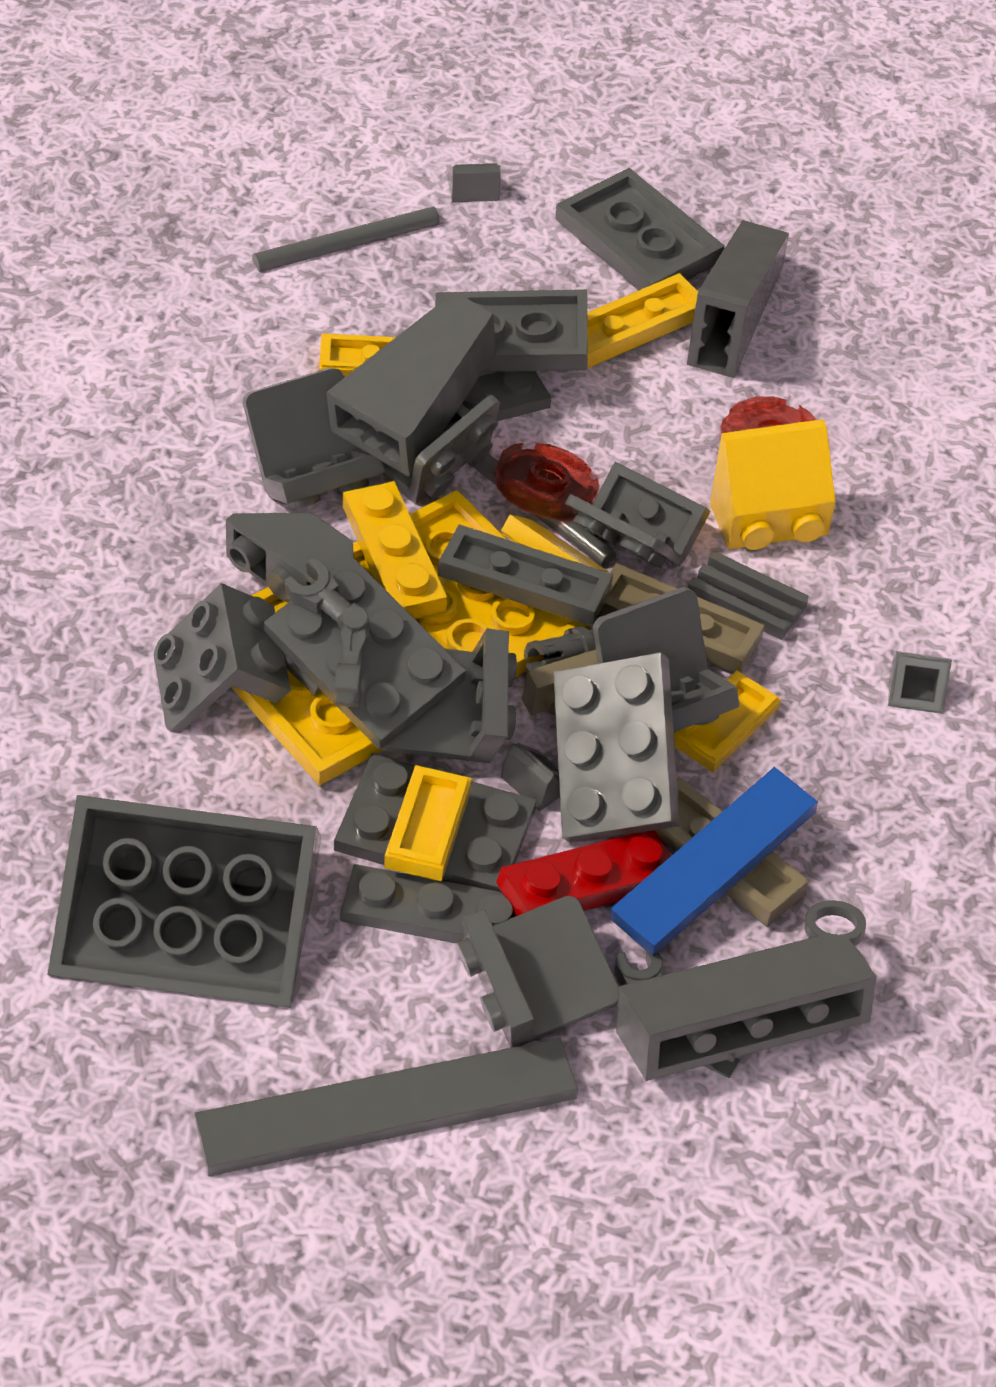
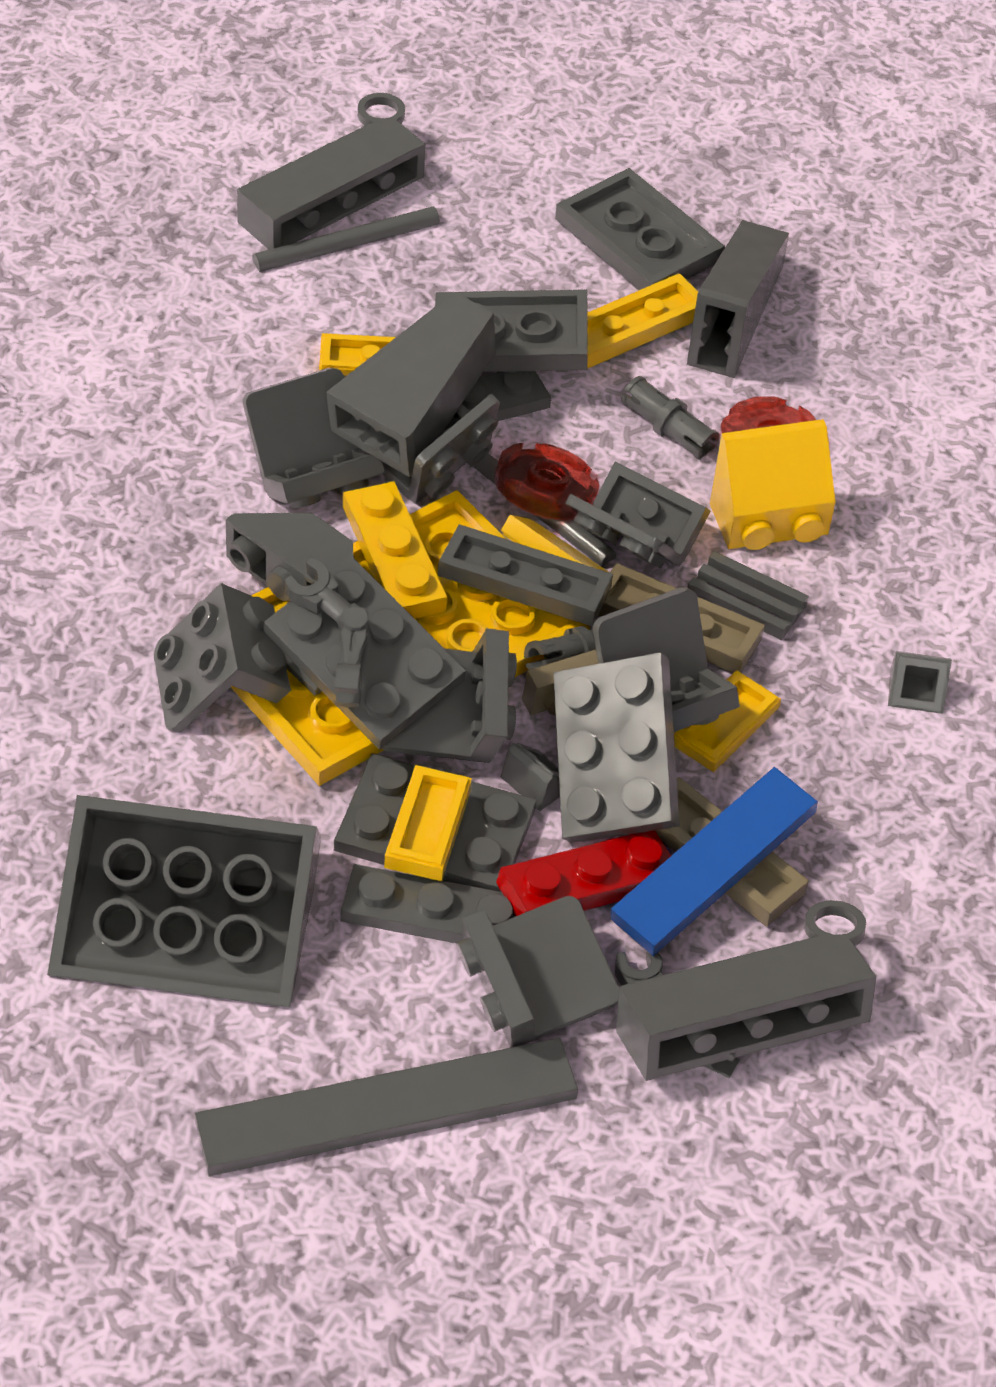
dark grey slope [447,163,501,203] -> none
none -> dark grey hinge [237,93,426,250]
none -> dark grey pin [621,376,720,460]

